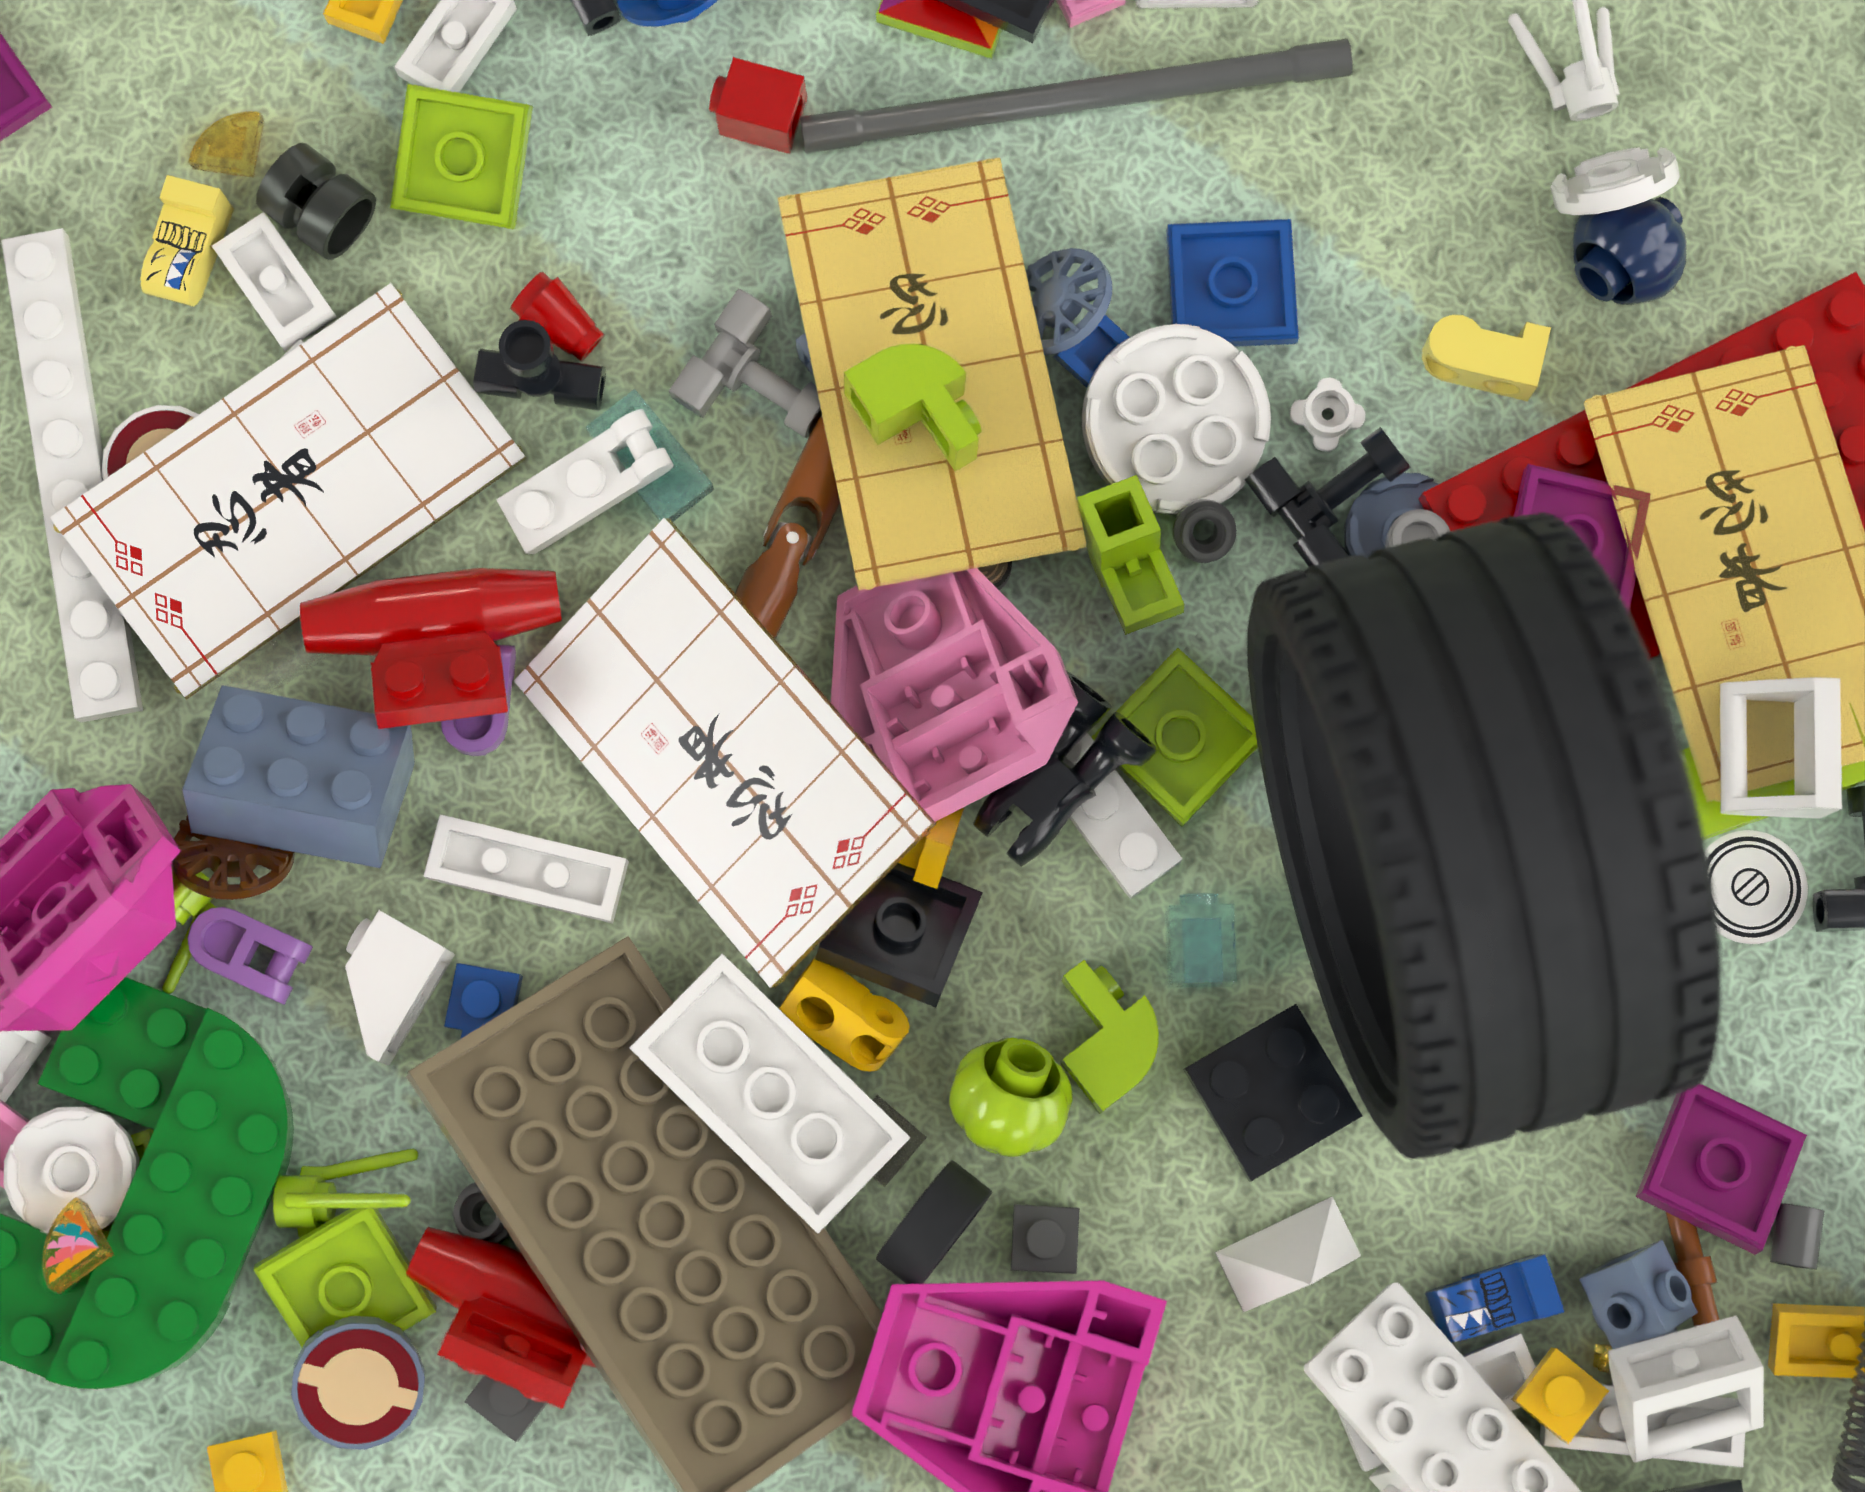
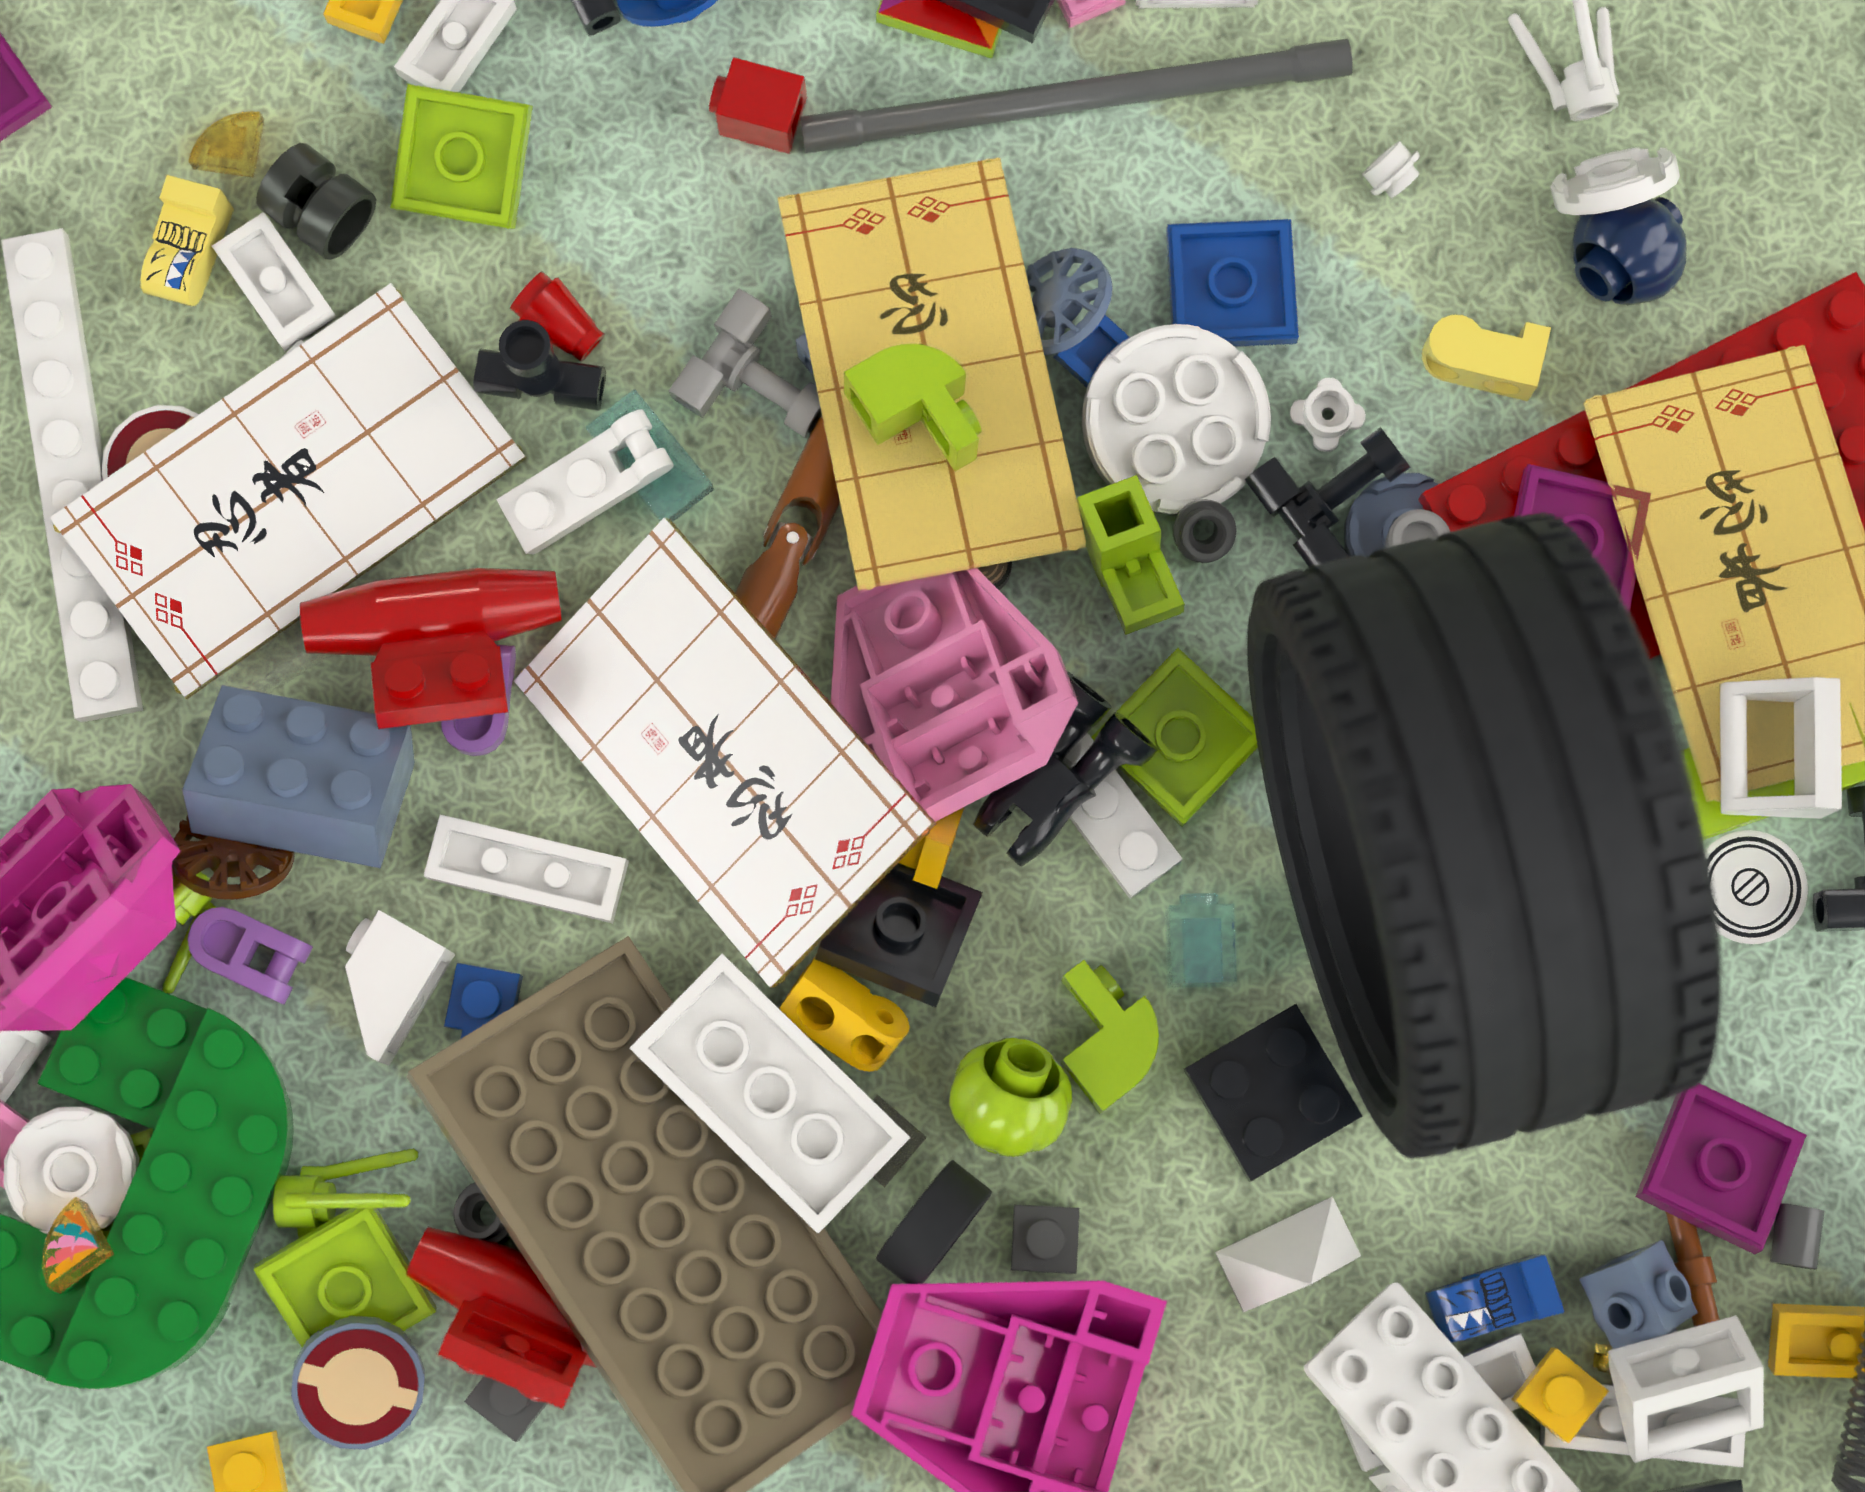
none -> white plate [1362,141,1420,198]

